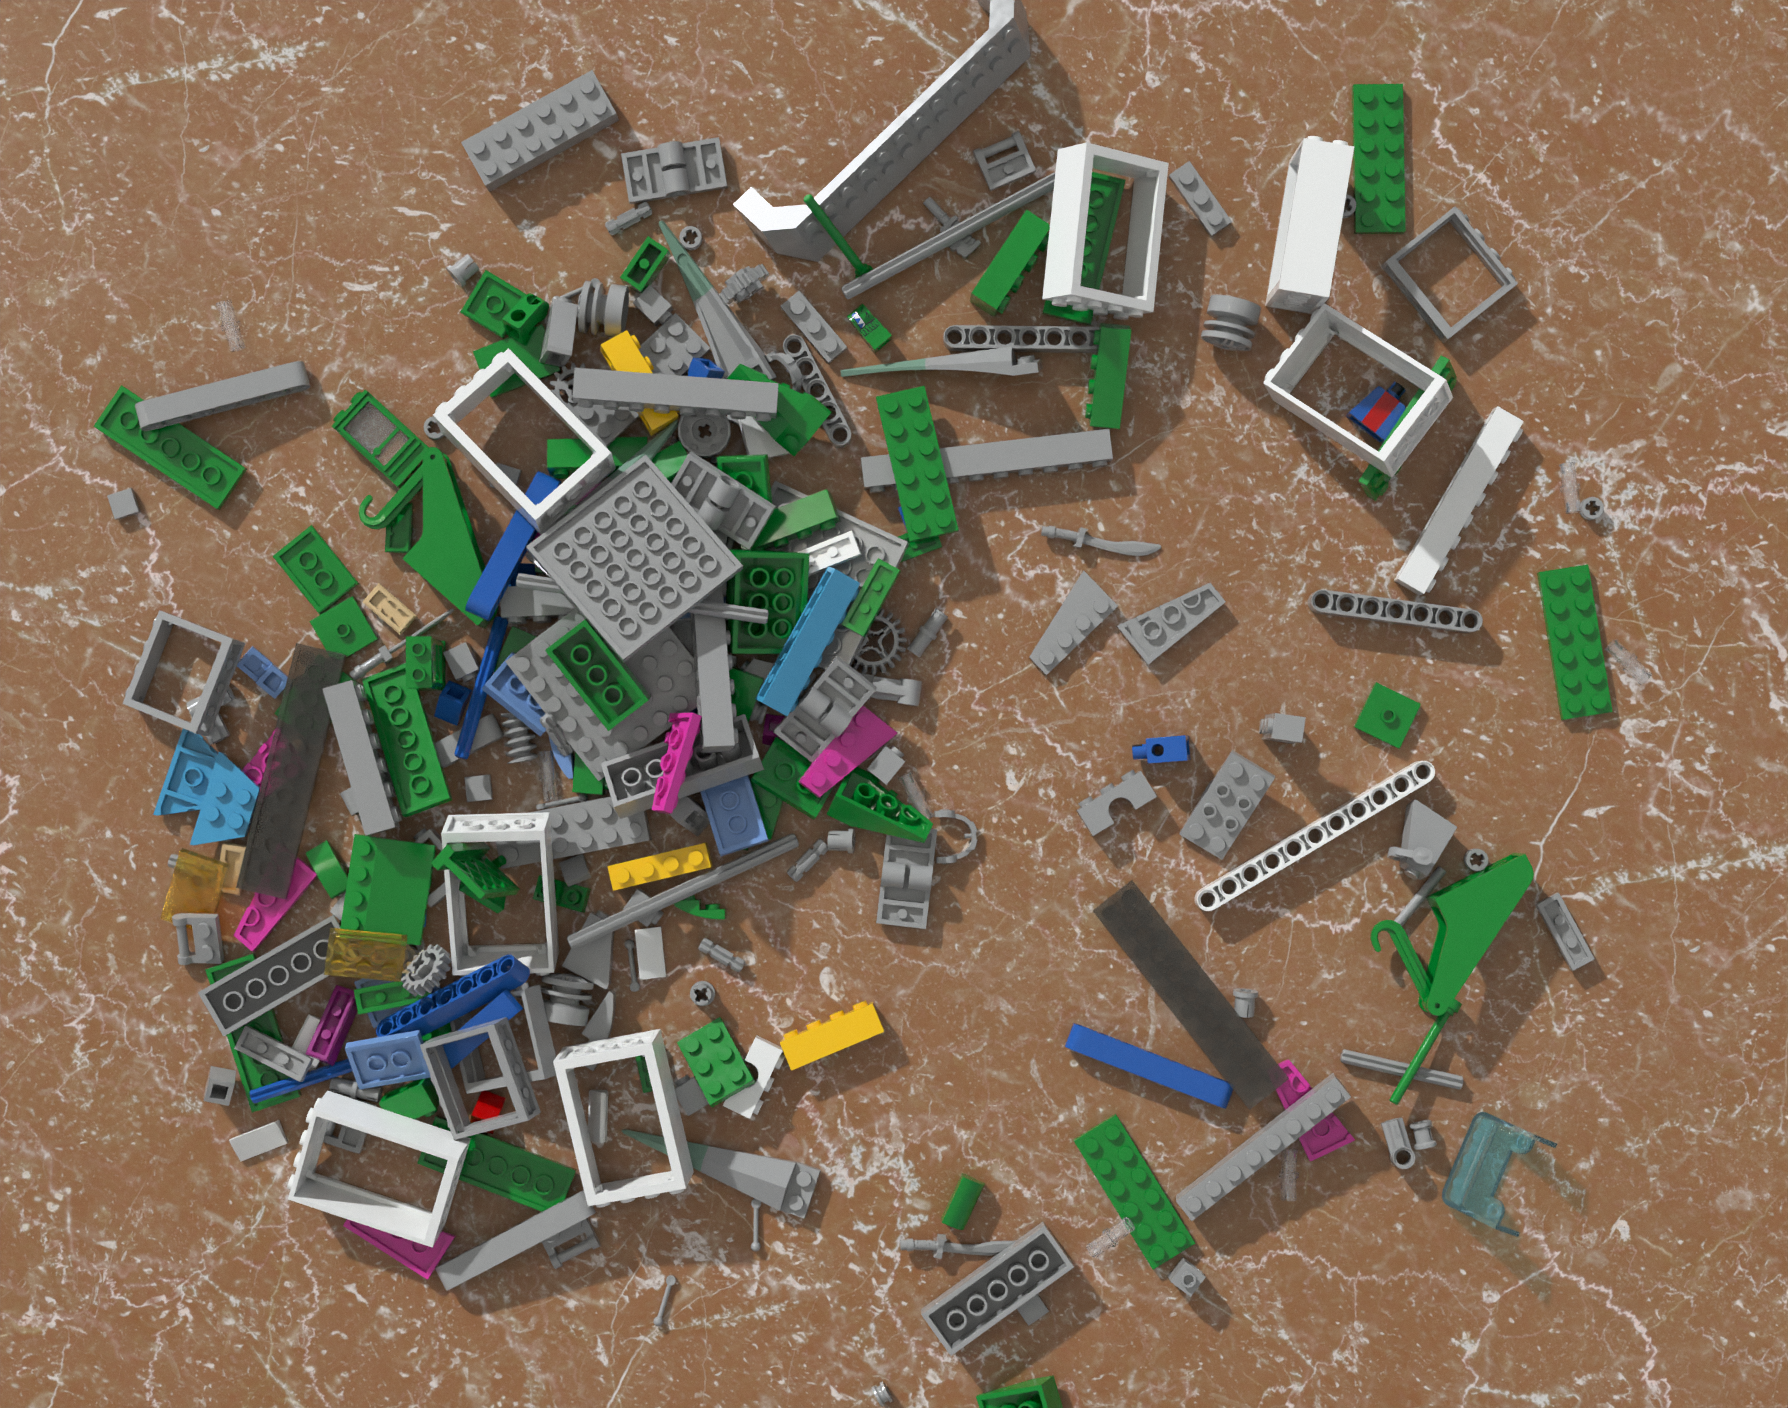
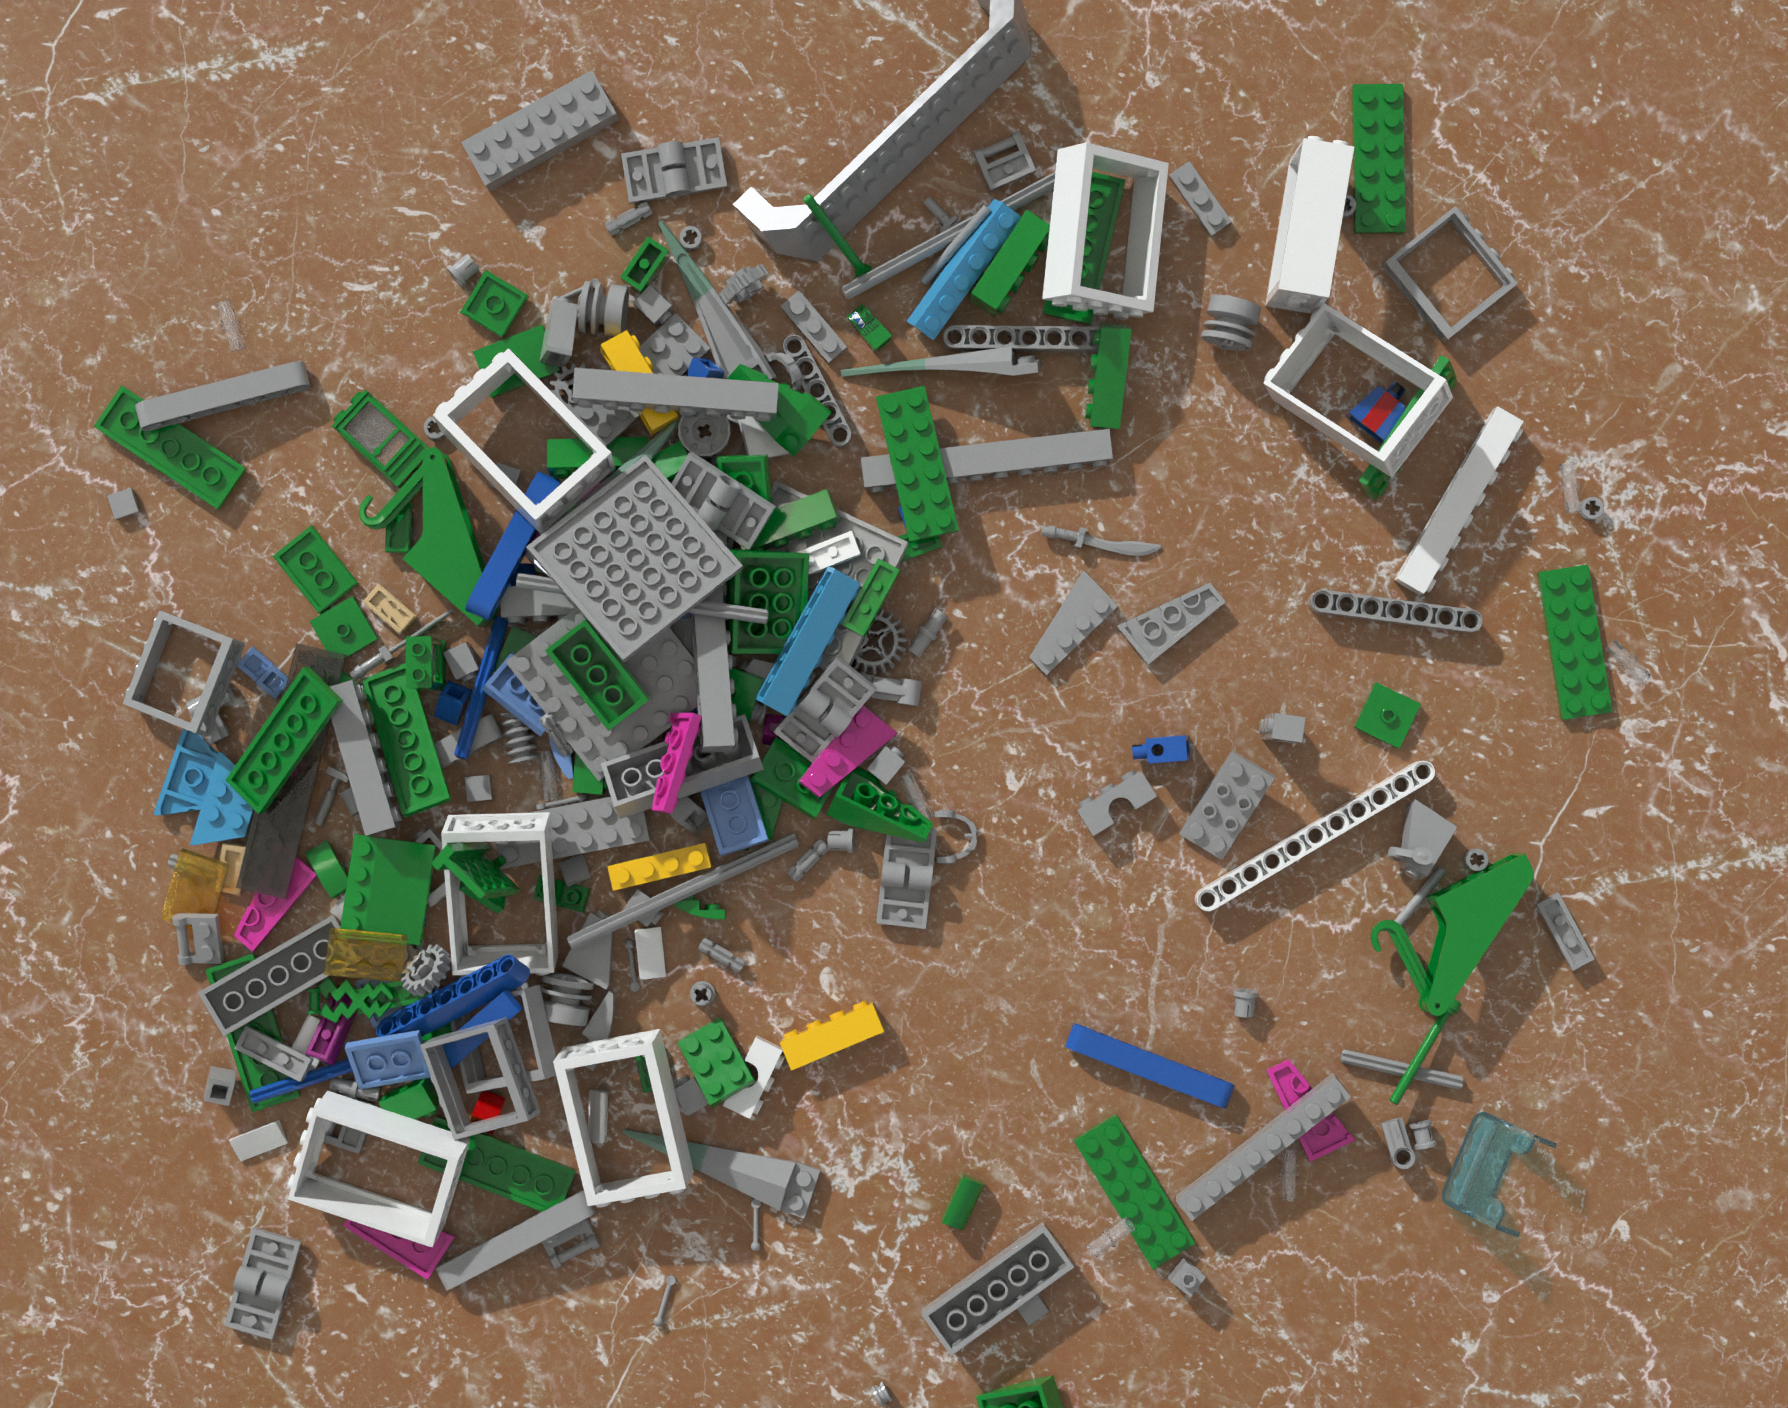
green leg [502,293,549,344] -> none
light grey sword [900,1234,1016,1259] -> none
clear smoke plate [1093,880,1289,1110] -> none
none -> light grey plate [224,1227,302,1340]
none -> green plate [225,667,343,814]
none -> green piece [307,977,395,1023]
none -> light grey piece [313,766,350,826]
none -> dark azure brick [907,199,1021,340]
none -> light grey bar [920,204,992,285]

